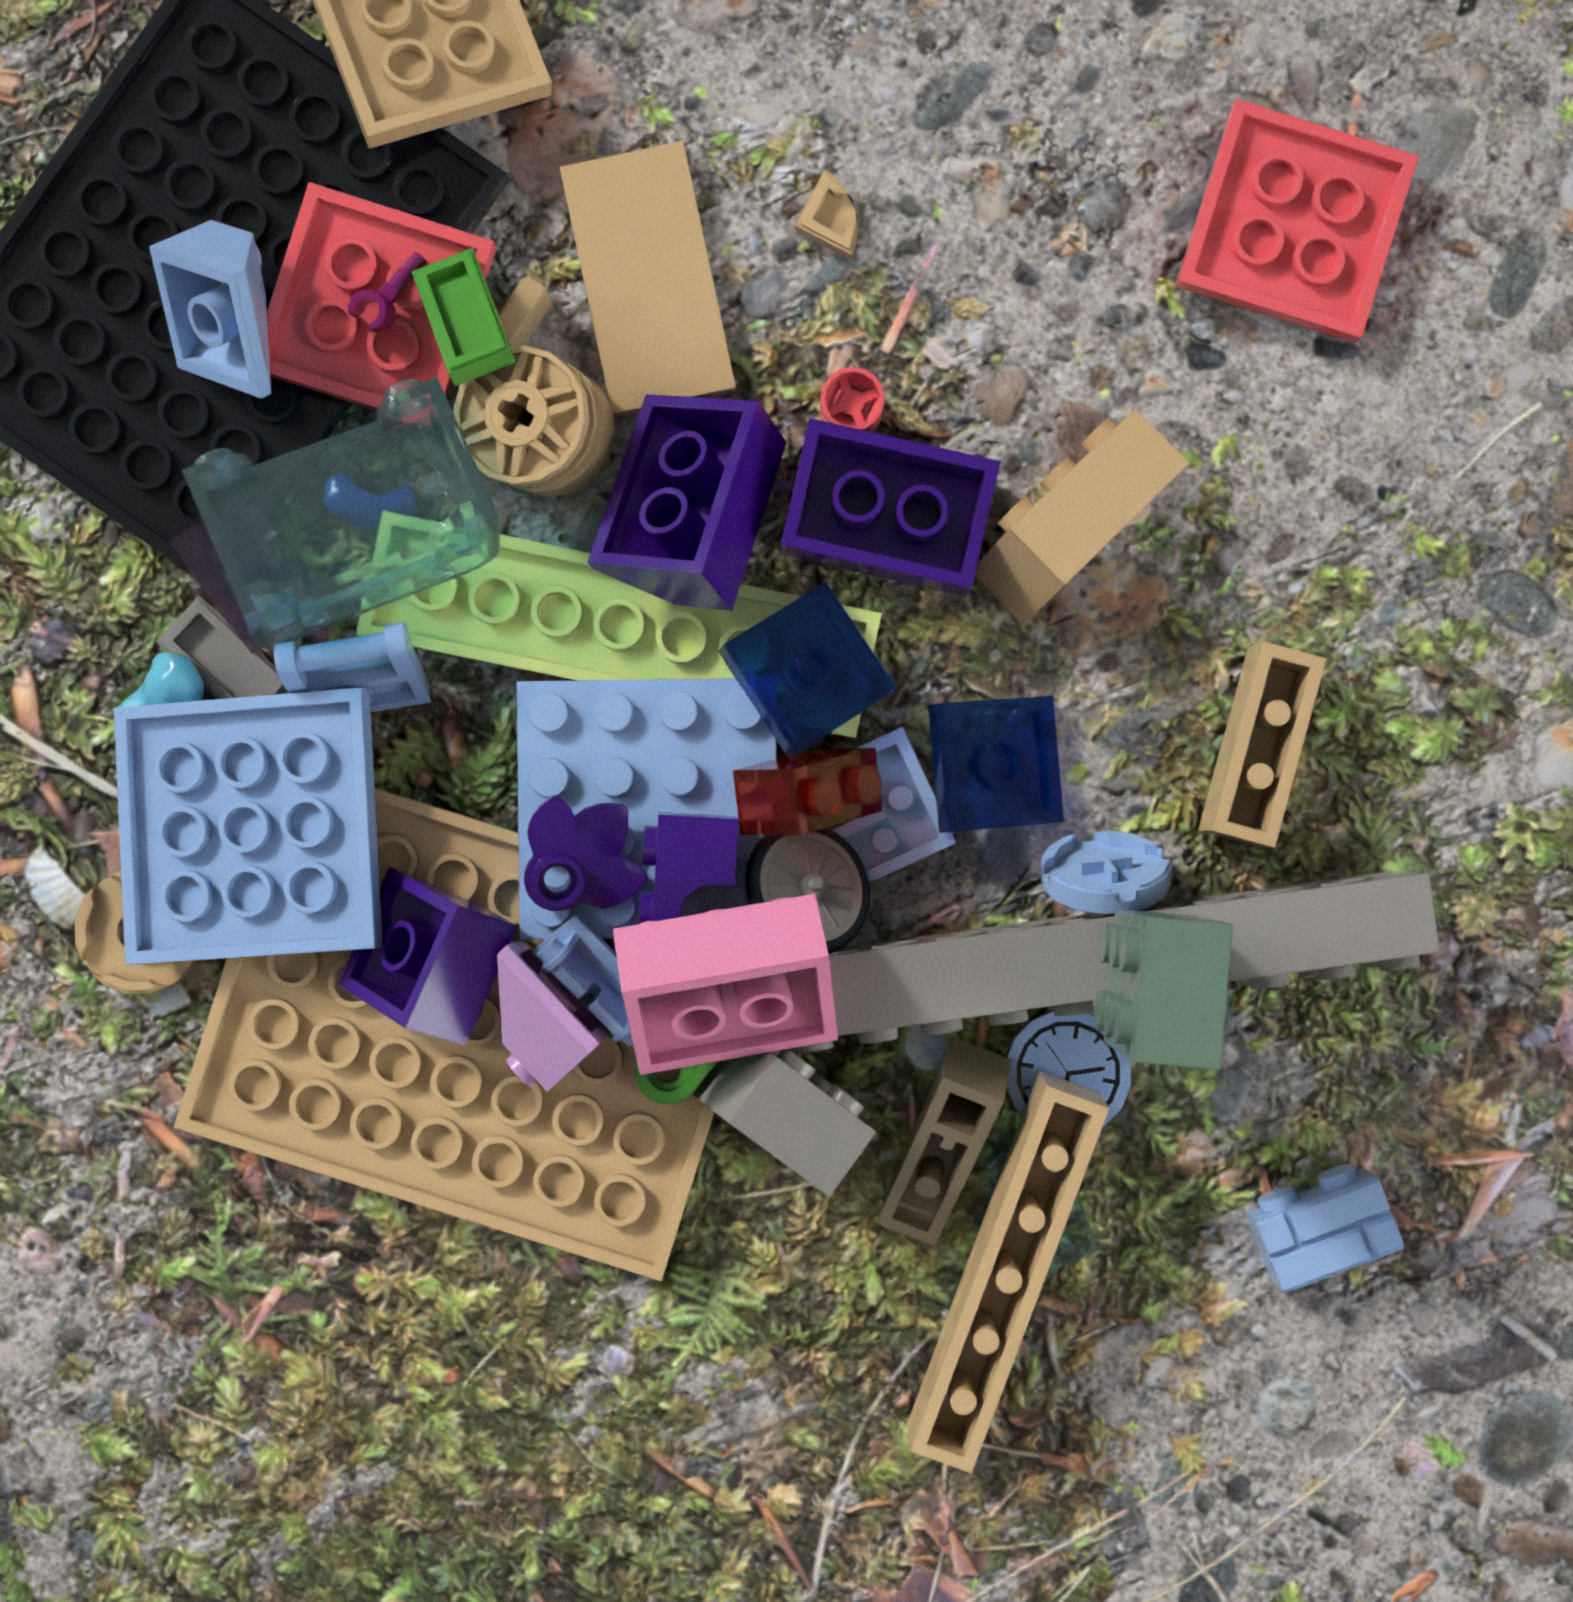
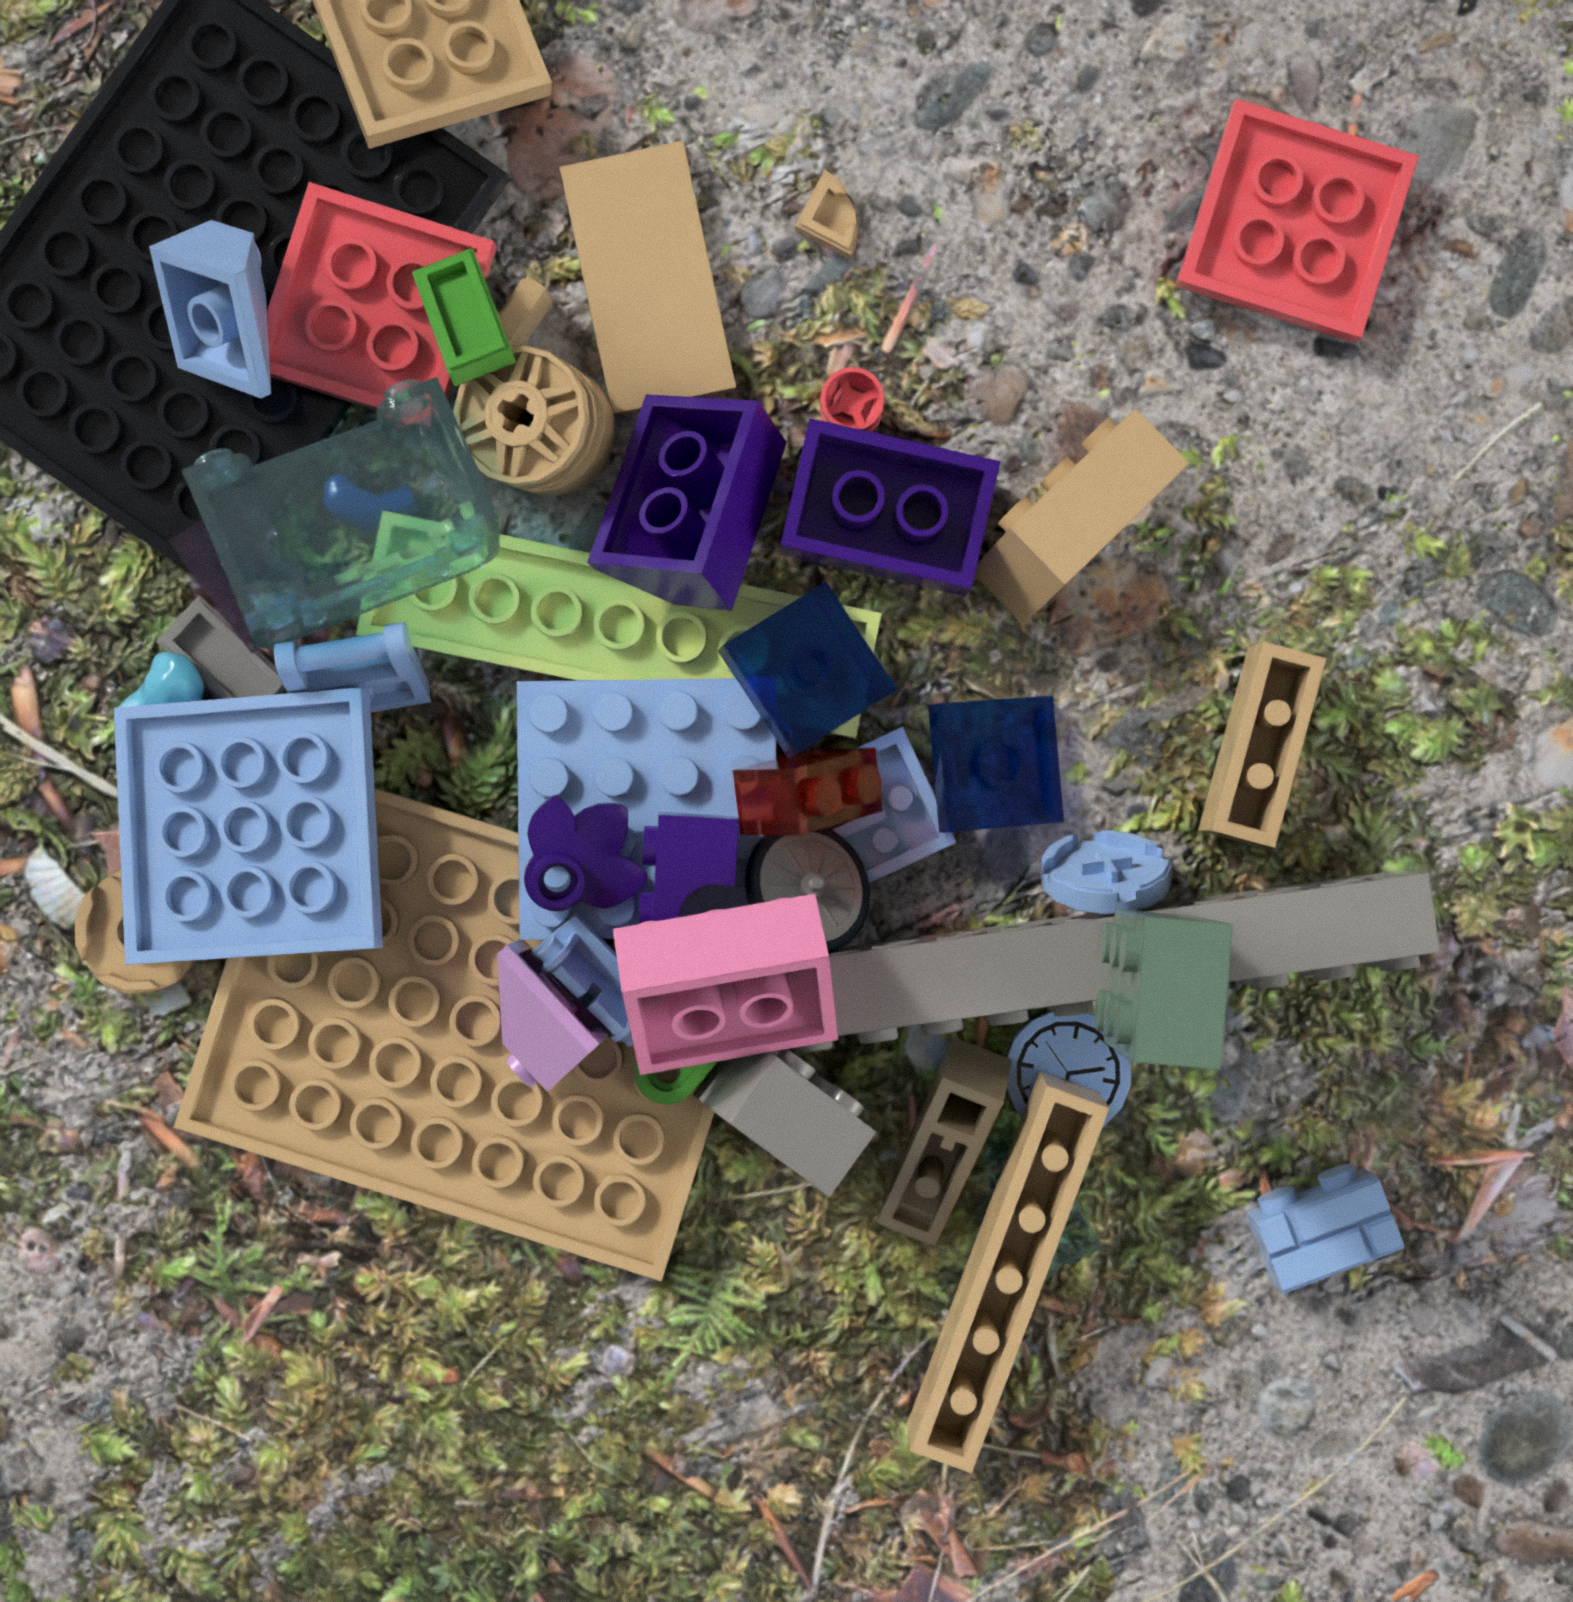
dark purple slope [338,866,518,1046] -> none
magenta hand [348,251,427,332] -> none

